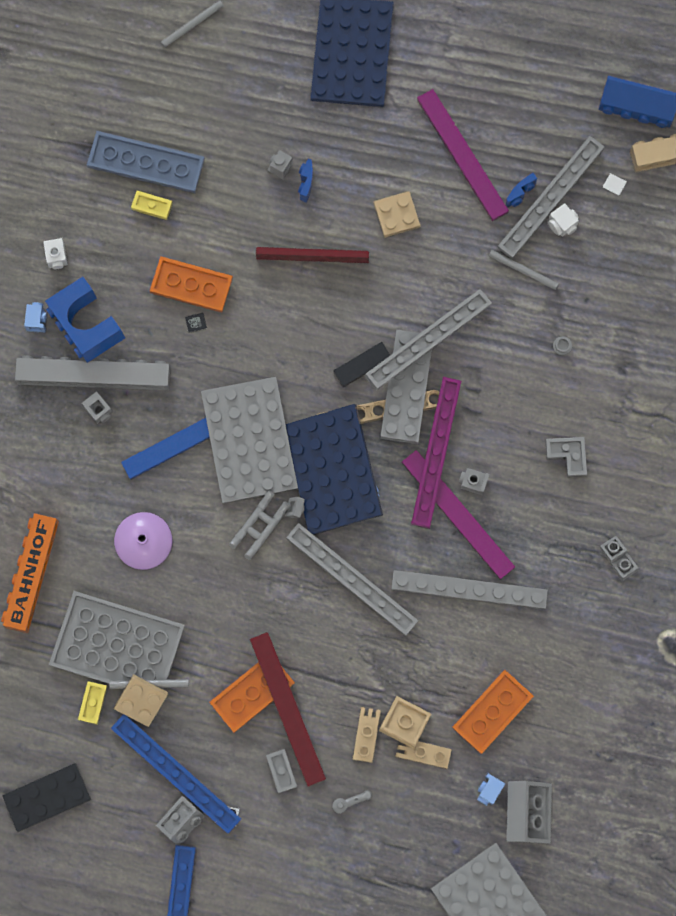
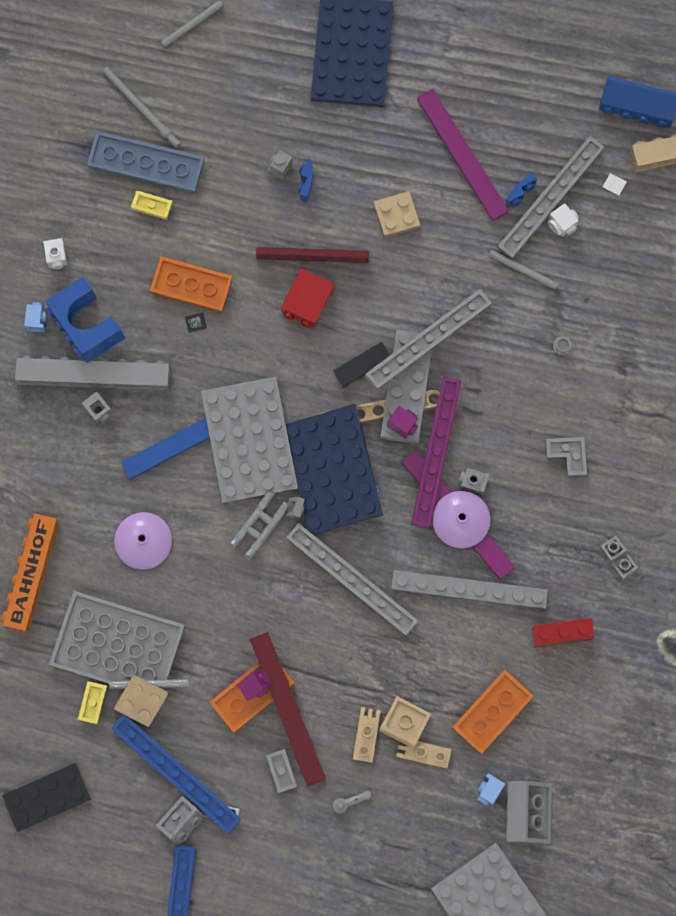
none -> light grey bar [102,67,181,148]
none -> magenta brick [237,668,273,701]
none -> red panel [281,268,335,328]
none -> magenta brick [387,406,418,439]
none -> lavender dish [432,491,490,548]
none -> red brick [532,618,595,648]

